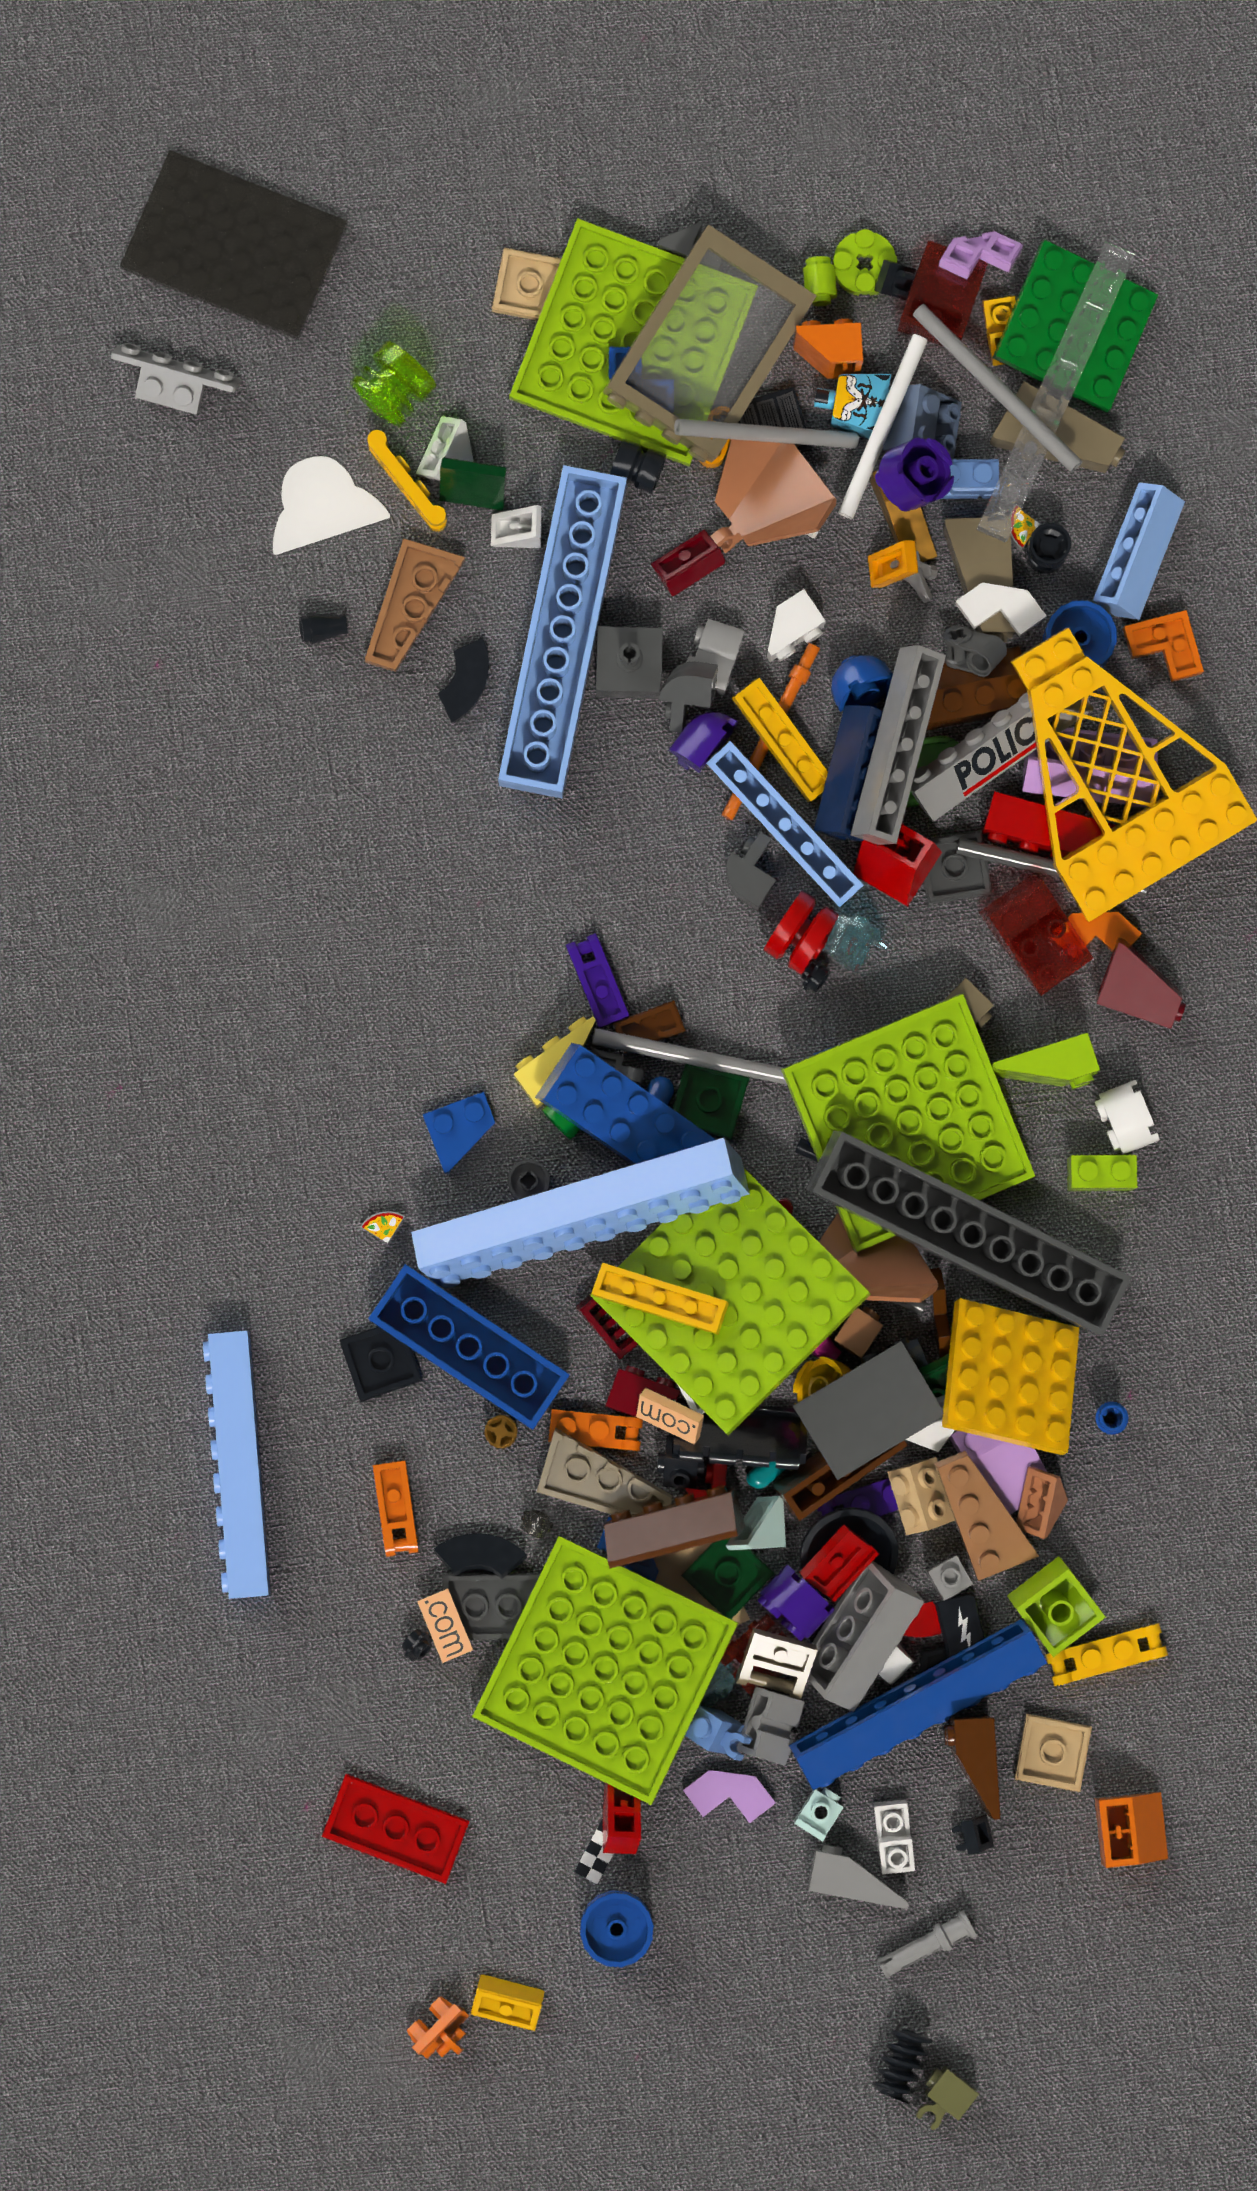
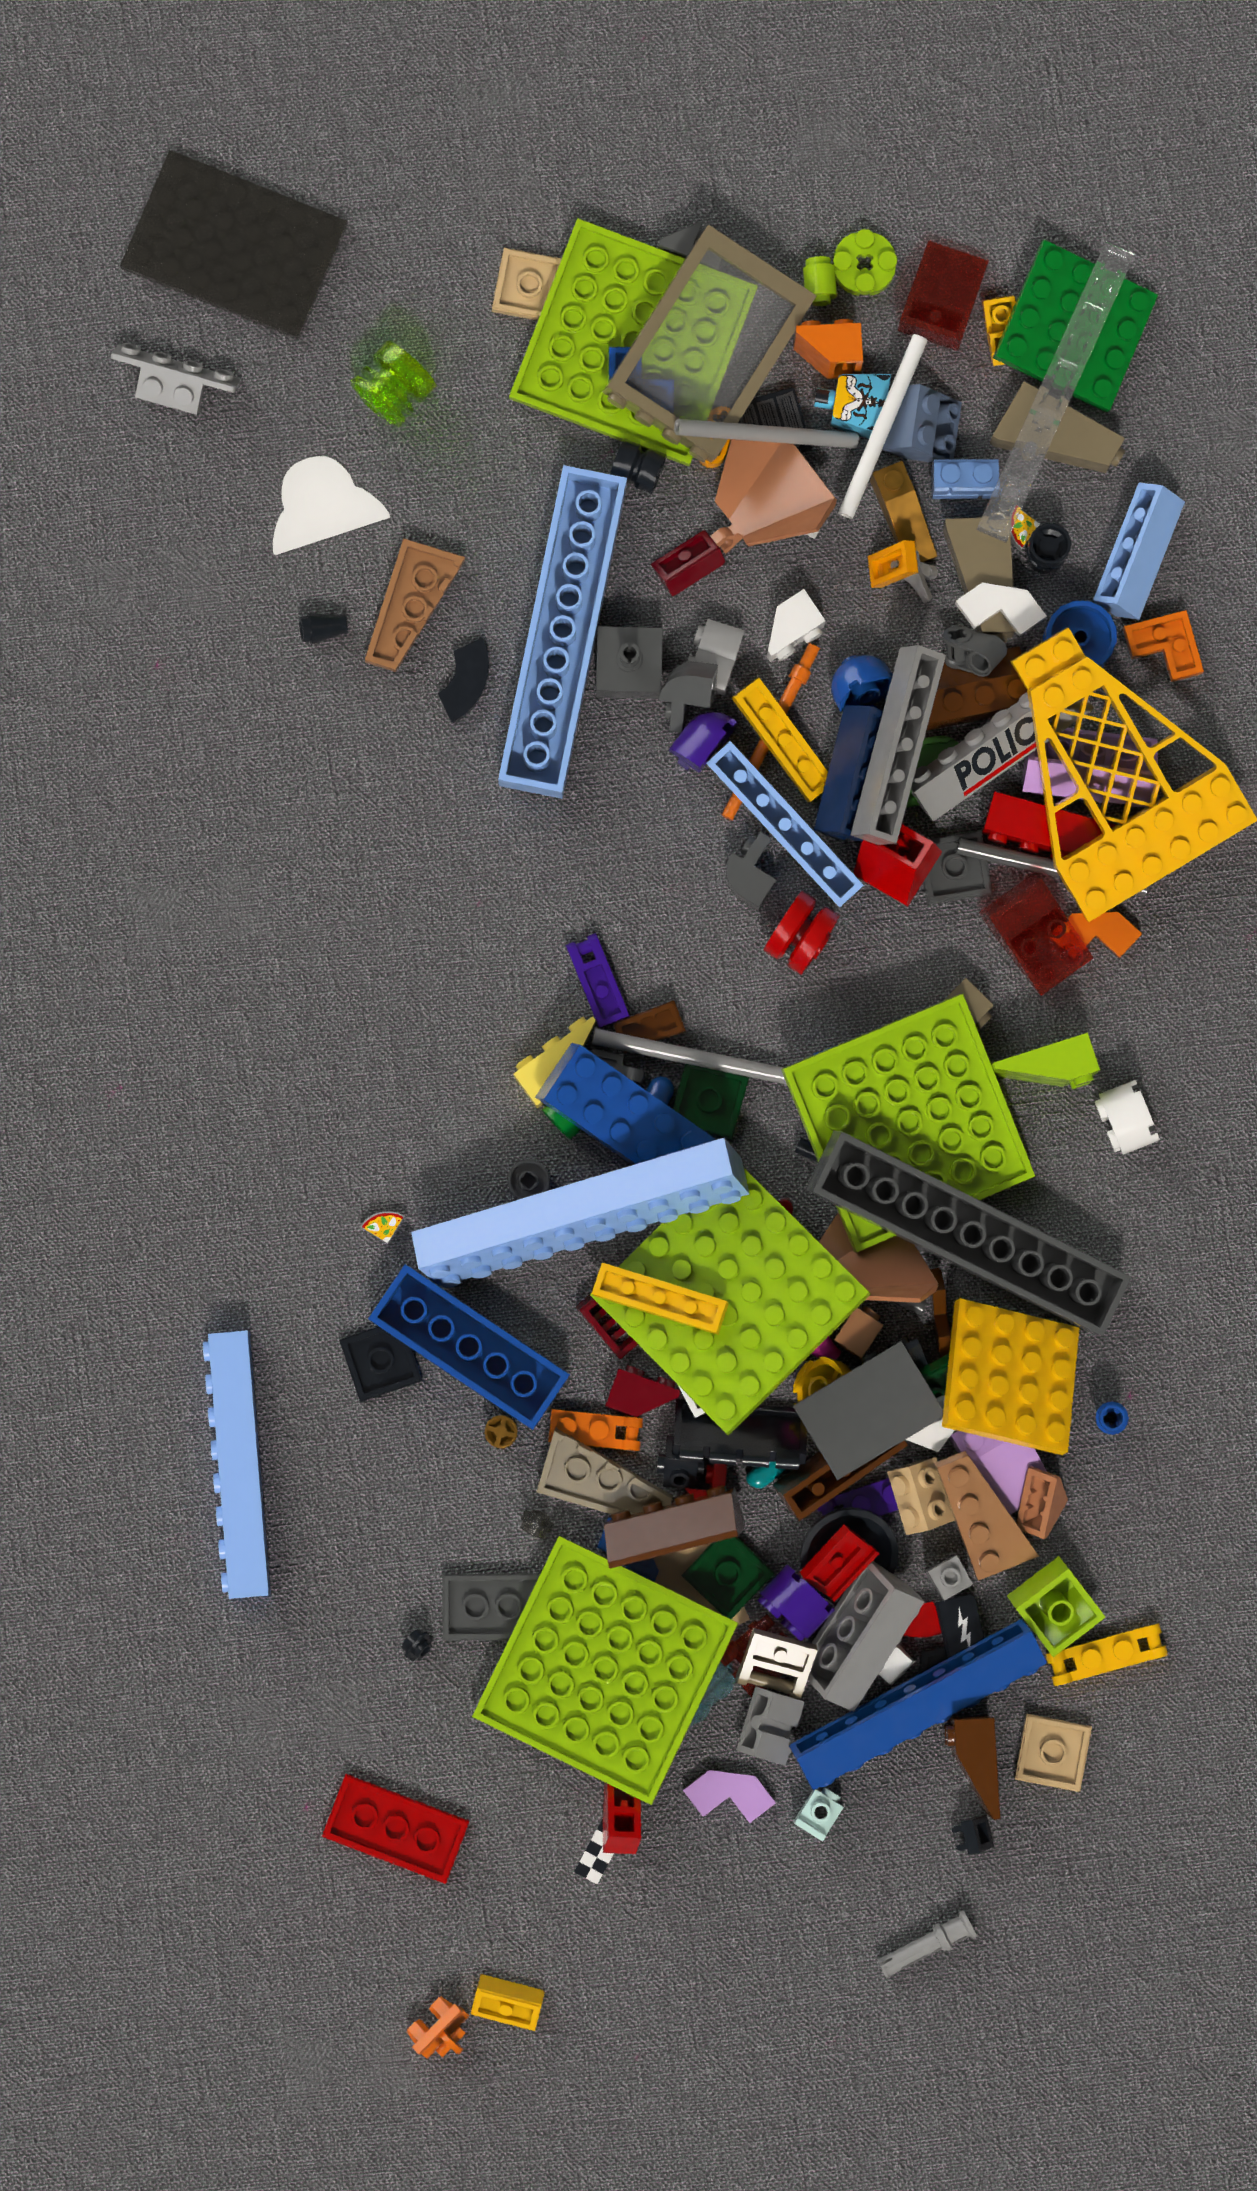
yellow plate [367,430,447,532] -> none
orange plate [373,1460,419,1557] -> none
white slope [416,416,474,480] -> none
light nougat tile [417,1589,473,1663] -> none
blue wing [422,1092,495,1174] -> none
black tile [434,1533,527,1579] -> none
dark green tile [439,457,507,511] -> none
white slope [491,505,542,548] -> none
blue wheel [580,1889,653,1967] -> none
light nougat tile [636,1388,704,1445] -> none
medium blue brick [685,1706,752,1761] -> none
light aqua slope [726,1496,786,1550] -> none
black plate [801,959,831,992] -> none
light grey slope [807,1844,909,1909] -> none
clear light blue bracket [823,914,889,973] -> none
black piece [872,2028,933,2104] -> none
white slope [873,1799,915,1875] -> none
black tile [874,259,916,300] -> none
dark purple brick [875,437,954,512] -> none
light grey piece [913,304,1083,473] -> none
olive brick [916,2065,979,2130] -> none
lavender tile [939,231,1023,279] -> none
lime brick [1067,1155,1137,1191] -> none
orange slope [1094,1792,1168,1868] -> none
dark red slope [1096,937,1186,1029] -> none

